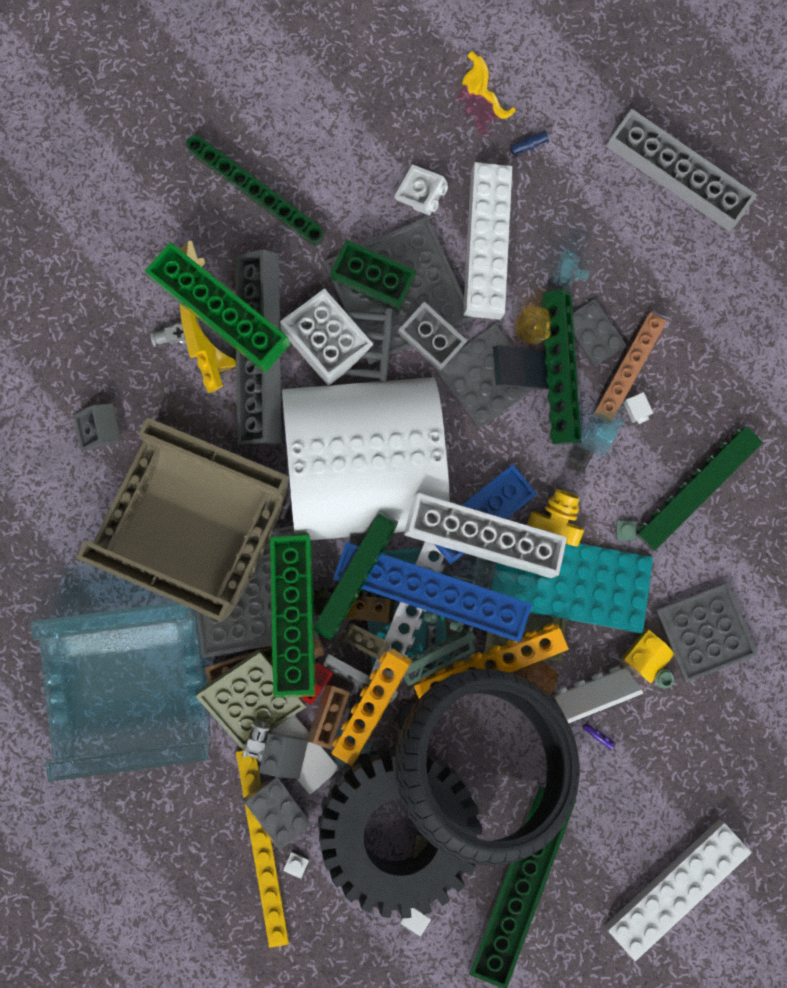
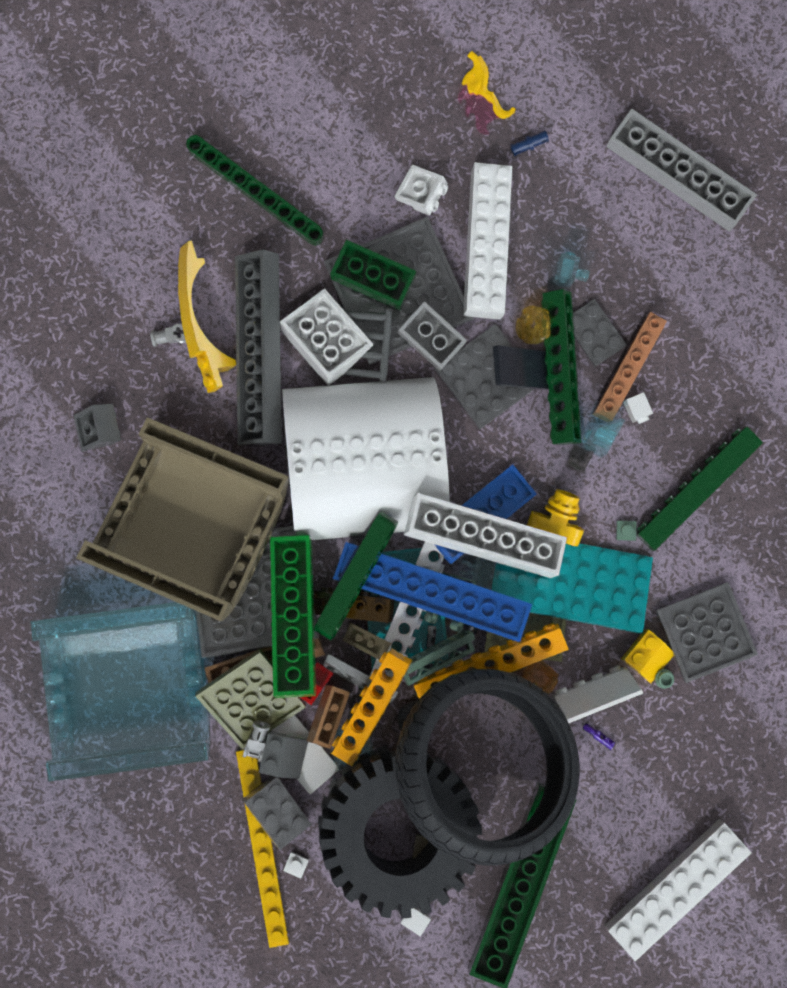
green brick [145,242,291,373] -> none

